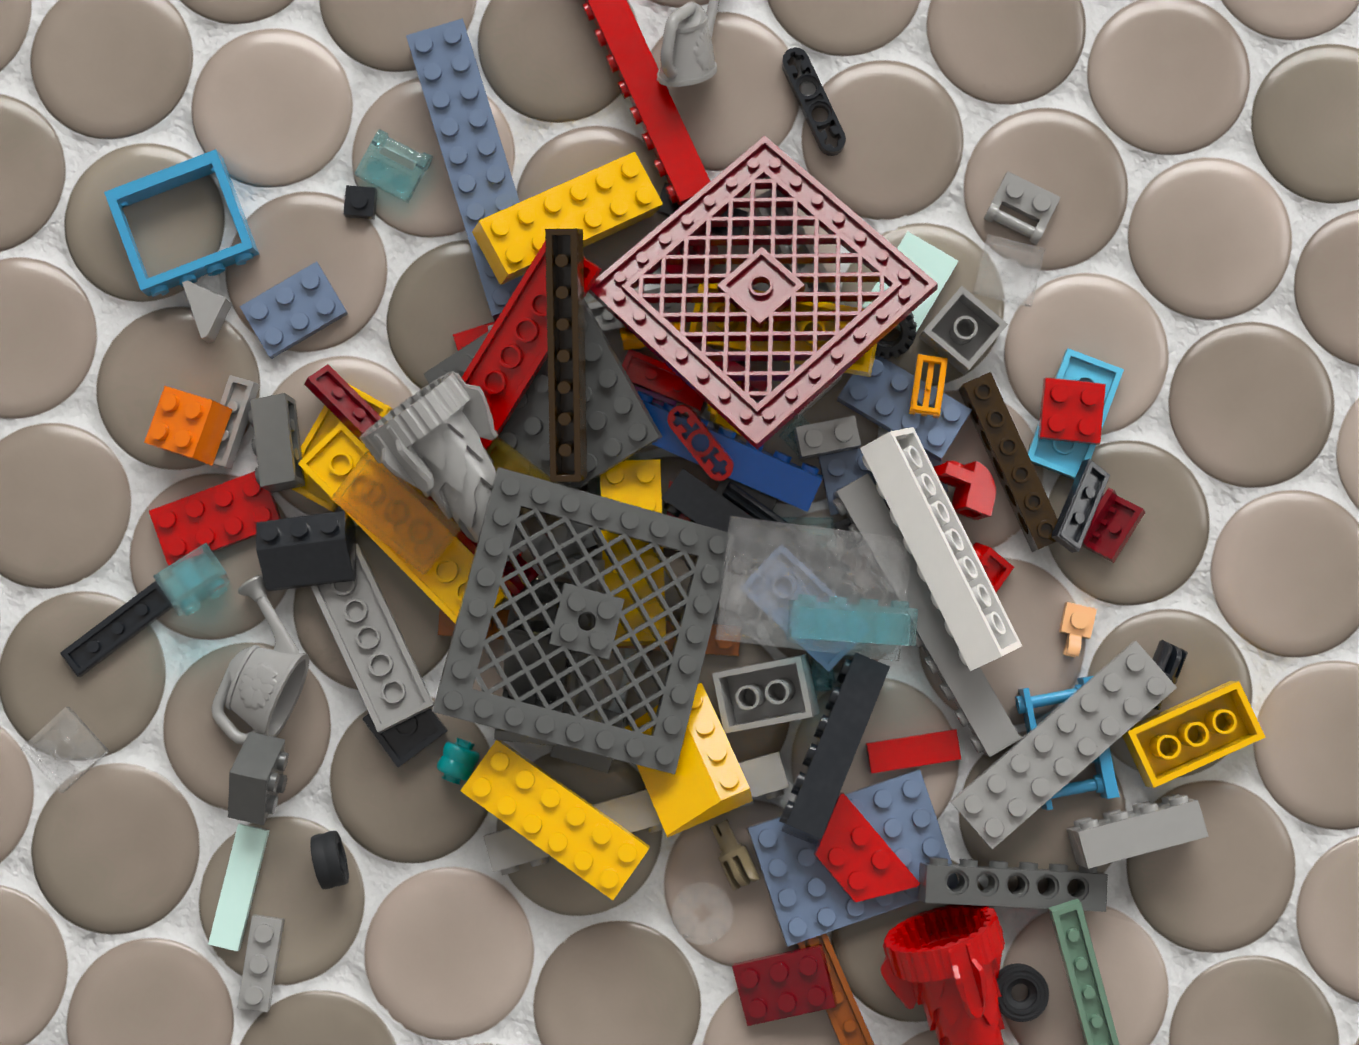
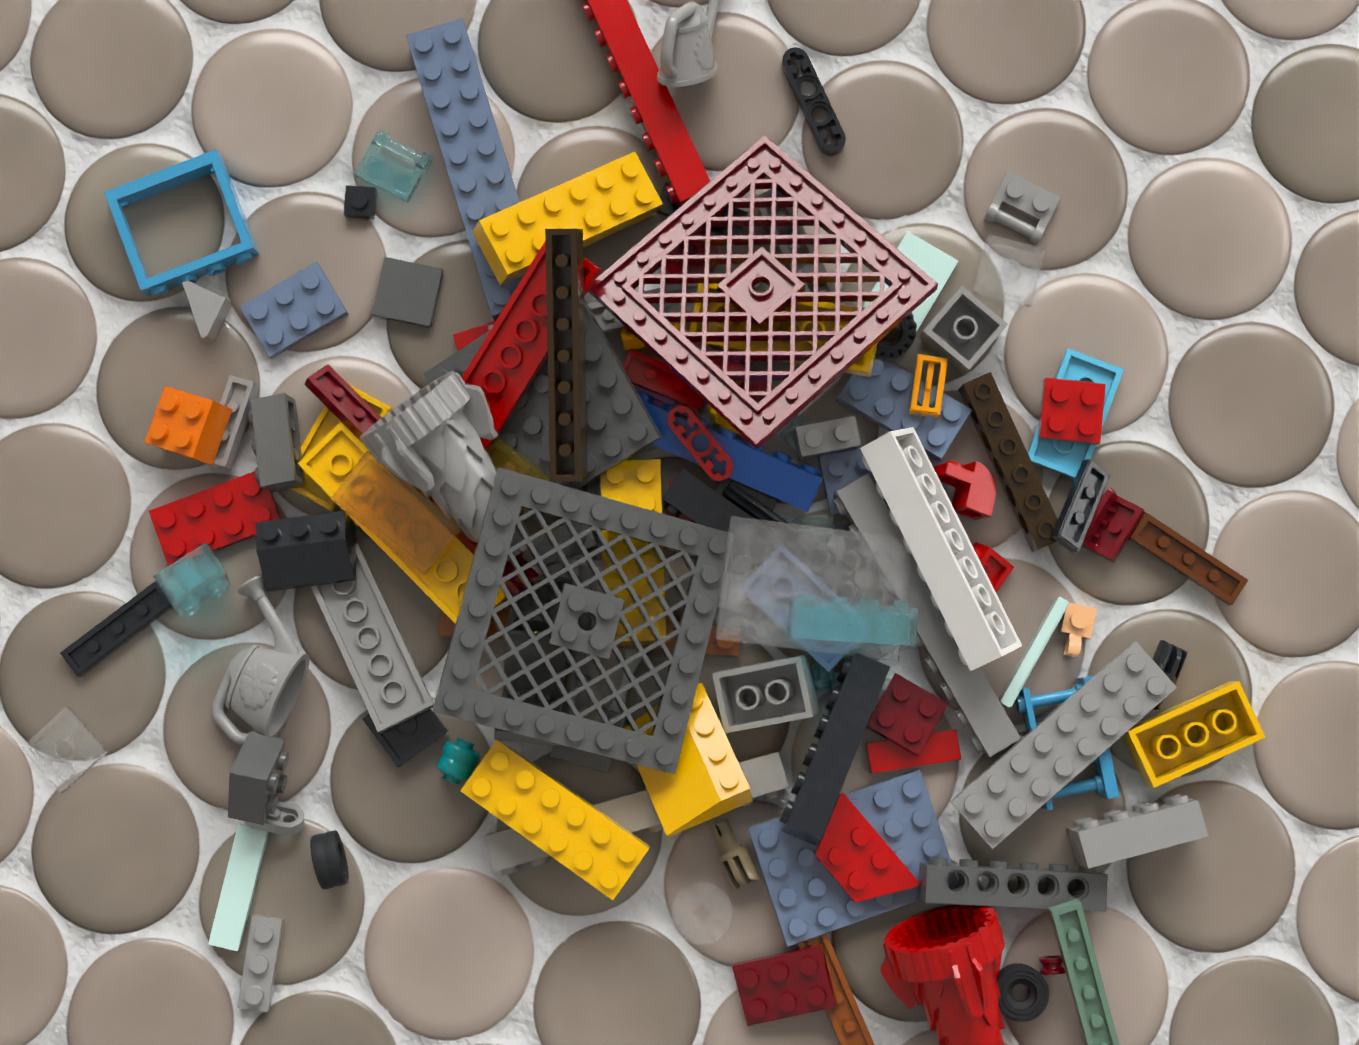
none -> light grey plate [244,801,304,835]
none -> dark grey tile [372,257,444,328]
none -> dark red plate [866,673,949,757]
none -> light aqua tile [998,596,1069,708]
none -> dark red bush [1039,955,1066,975]
none -> reddish brown plate [1129,513,1248,606]

